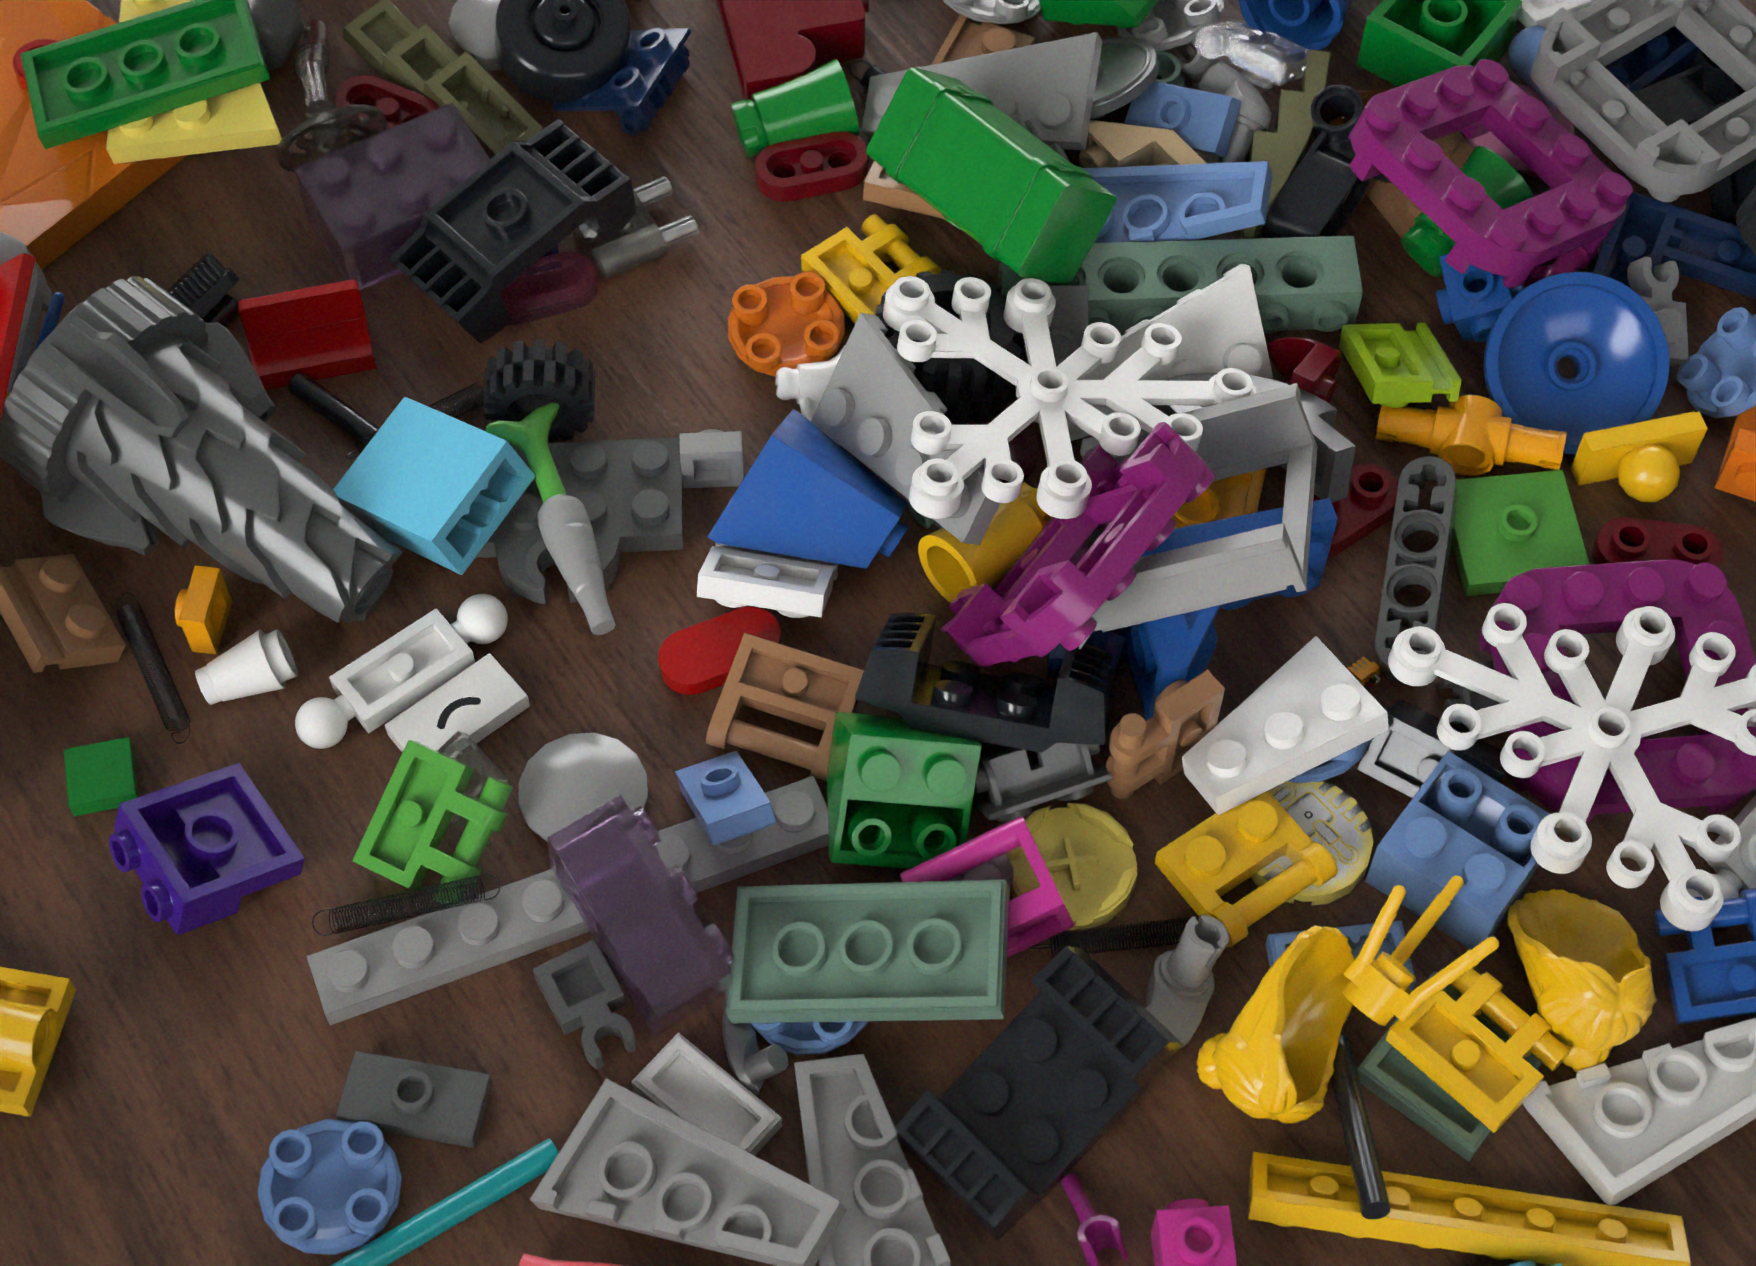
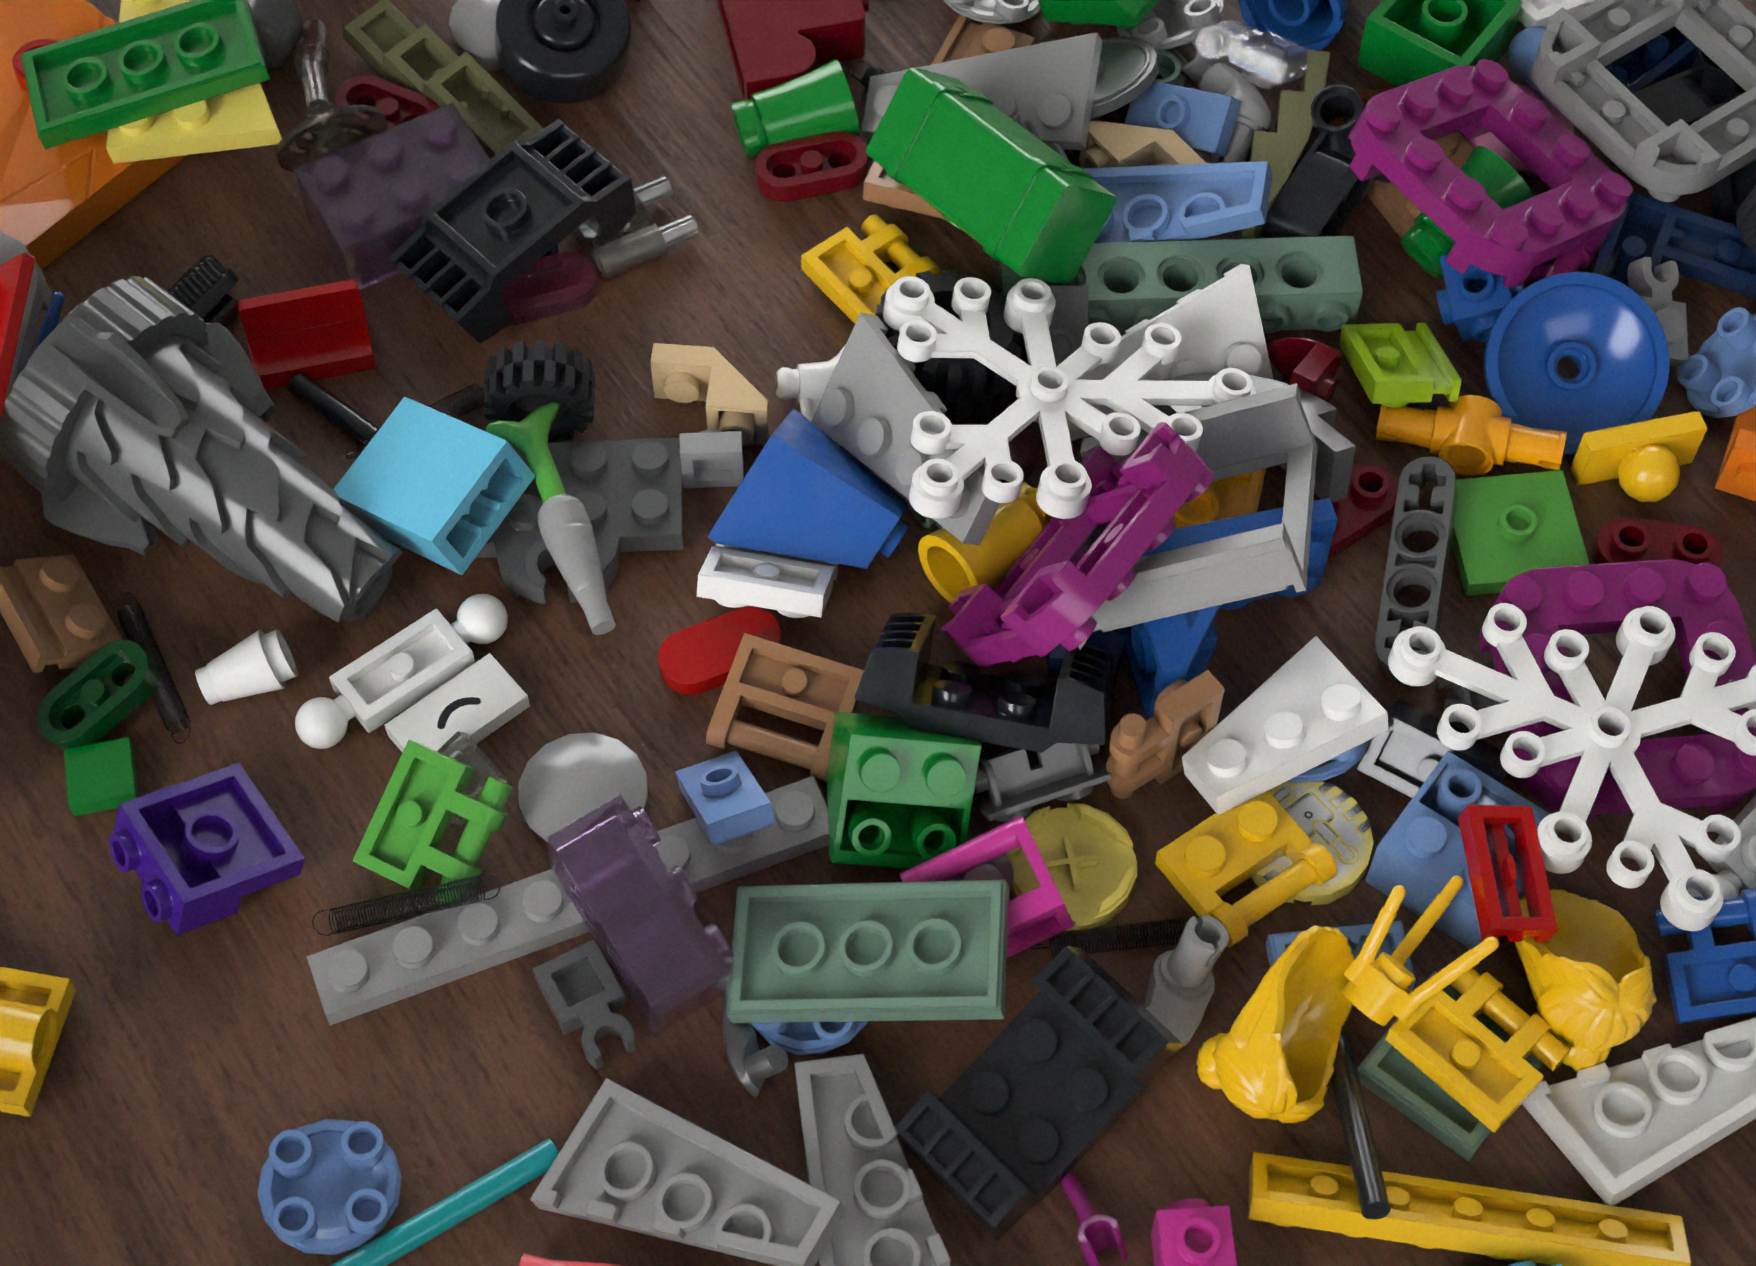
light orange plate [175,565,232,655] -> none
dark grey plate [336,1051,493,1148] -> none
dark blue hinge [552,28,691,136] -> none
white tile [631,1032,782,1156] -> none
orange dish [728,272,845,377] -> none
light orange piece [1347,656,1380,687] -> none
none -> dark green plate [36,640,159,750]
none -> tan slope [650,343,770,446]
none -> red tile [1458,805,1558,942]

